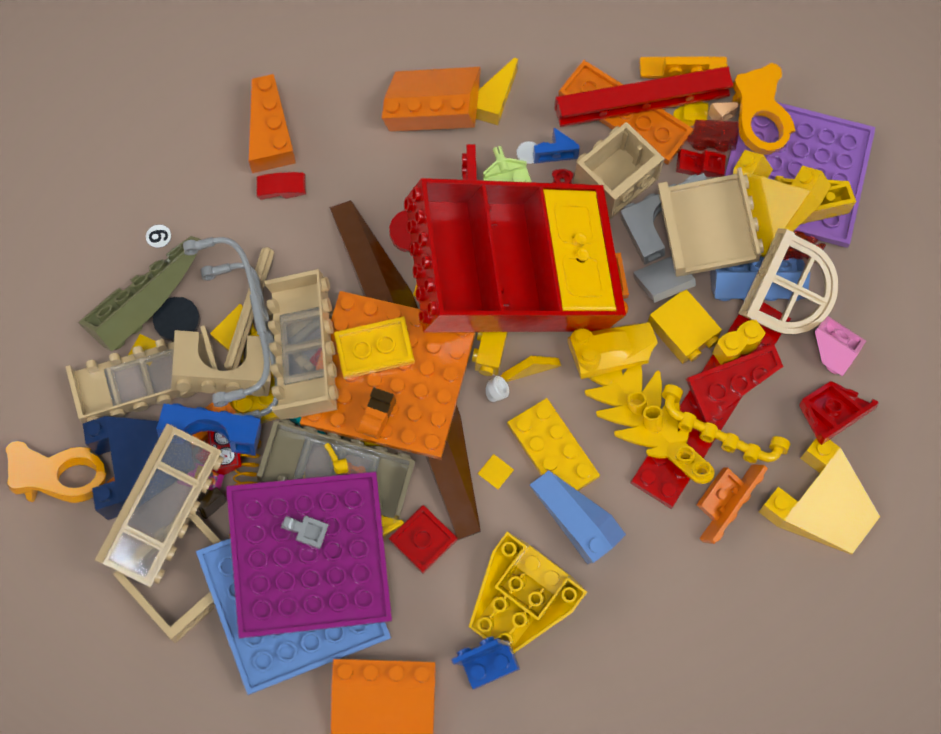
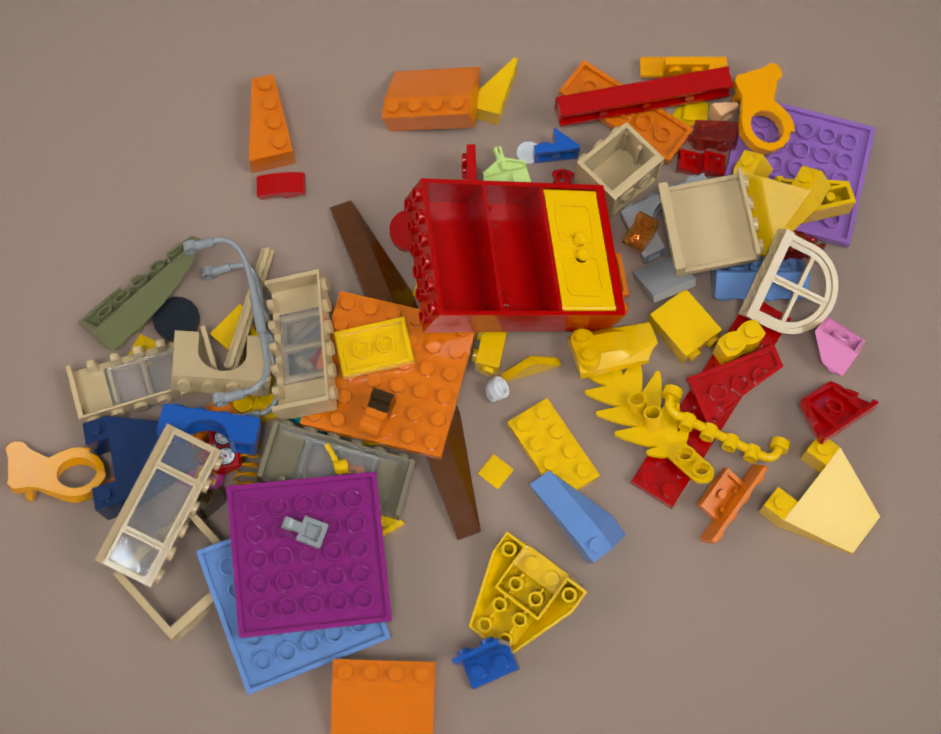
white sticker [146,225,171,248] -> none
red tile [388,505,458,574] -> none
none -> clear orange bracket [622,211,659,253]

